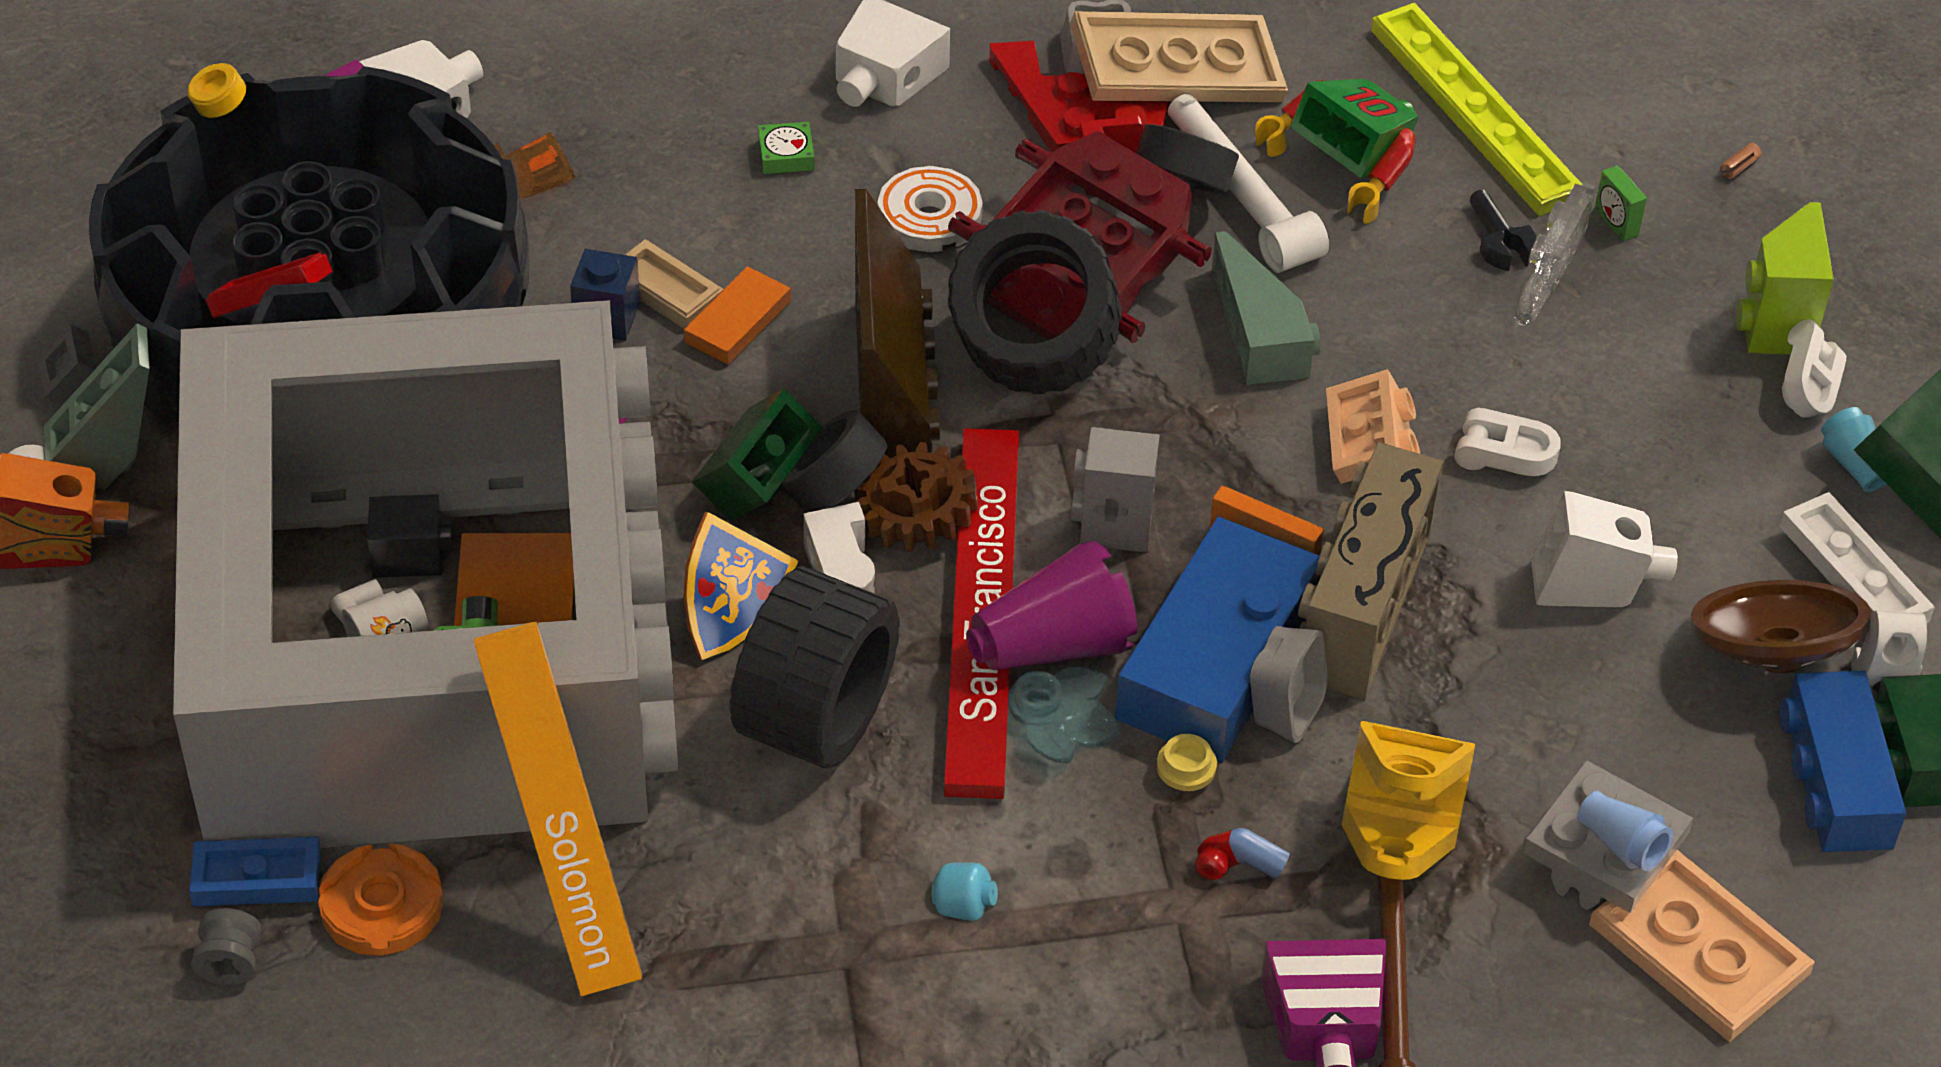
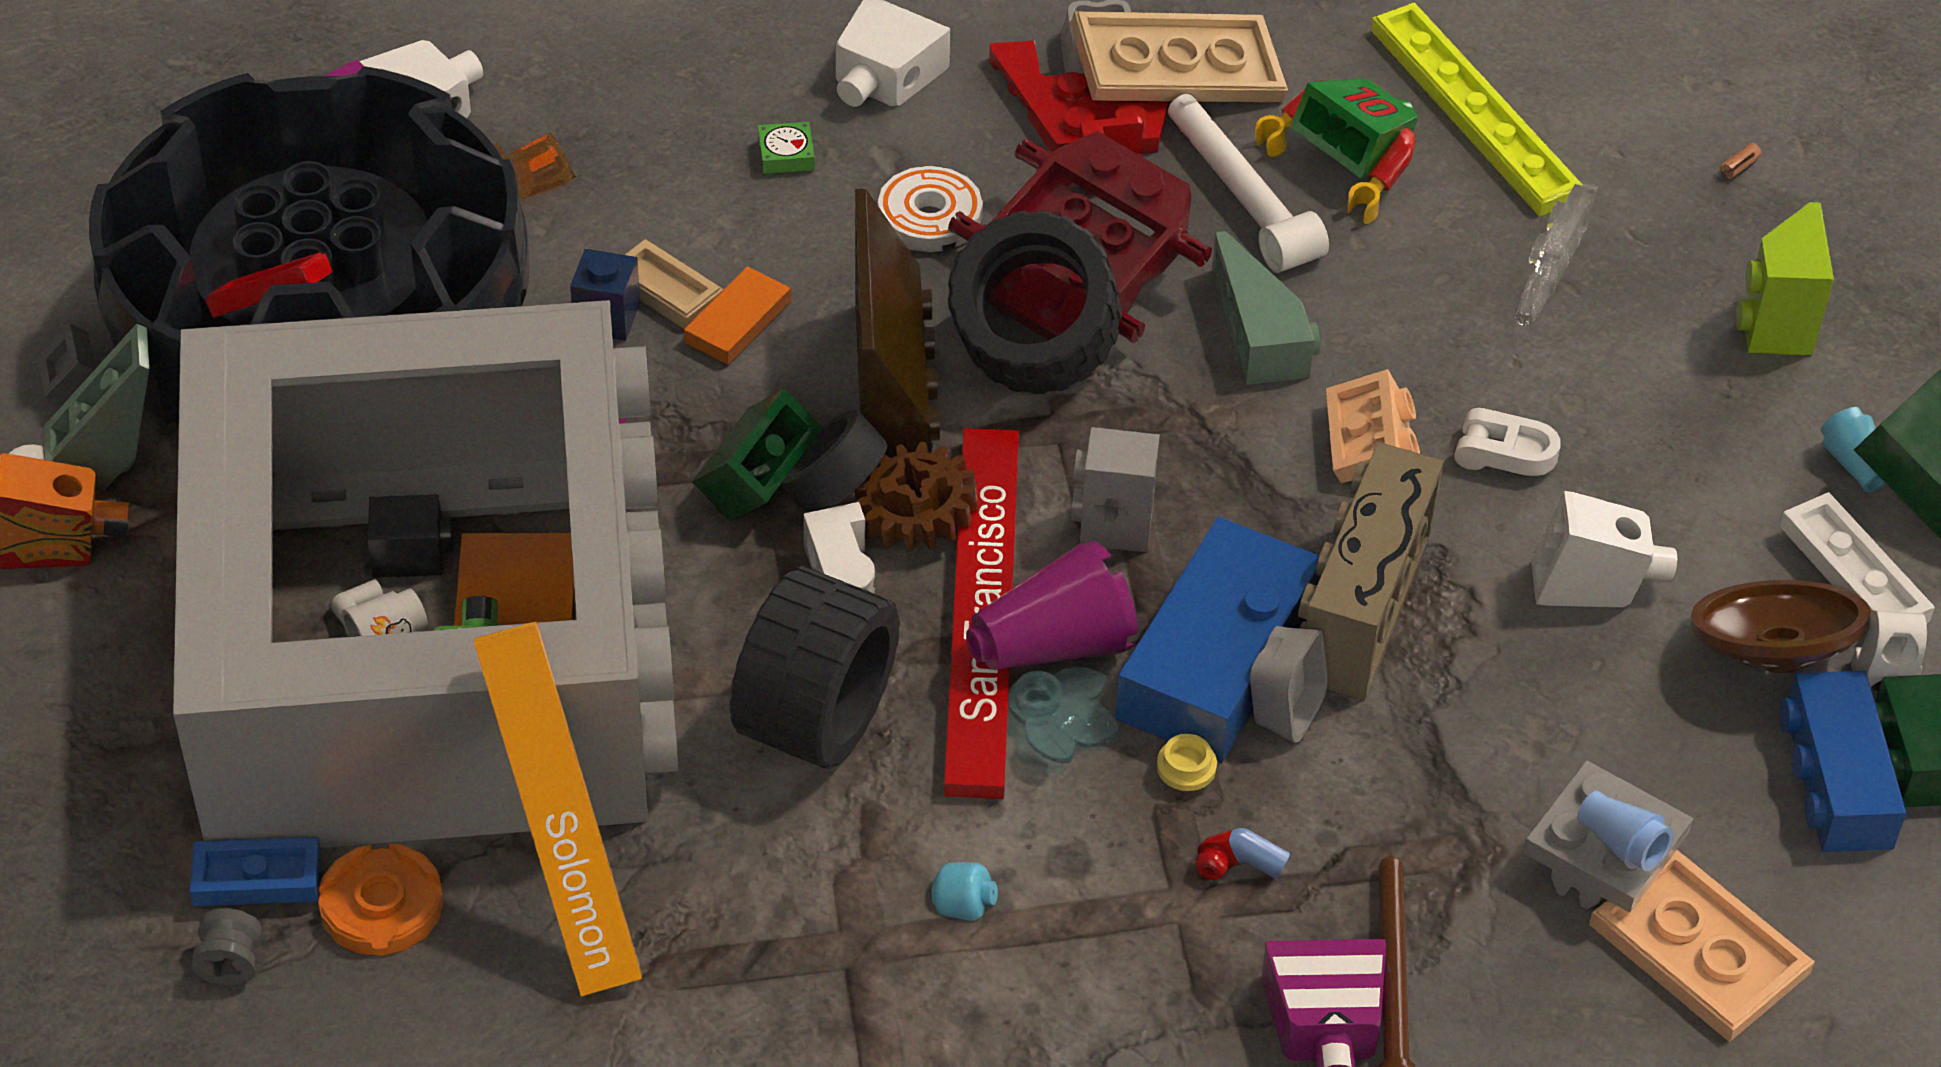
yellow tile [187,63,246,118] -> none
shield [683,512,798,660] -> none
black tyre [1136,124,1239,195] -> none
orange tile [1209,486,1324,556] -> none
yellow piece [1341,721,1475,880] -> none
black bar [1470,189,1537,271] -> none
bright green tile [1594,165,1647,242] -> none
white plate [1782,319,1846,418] -> none

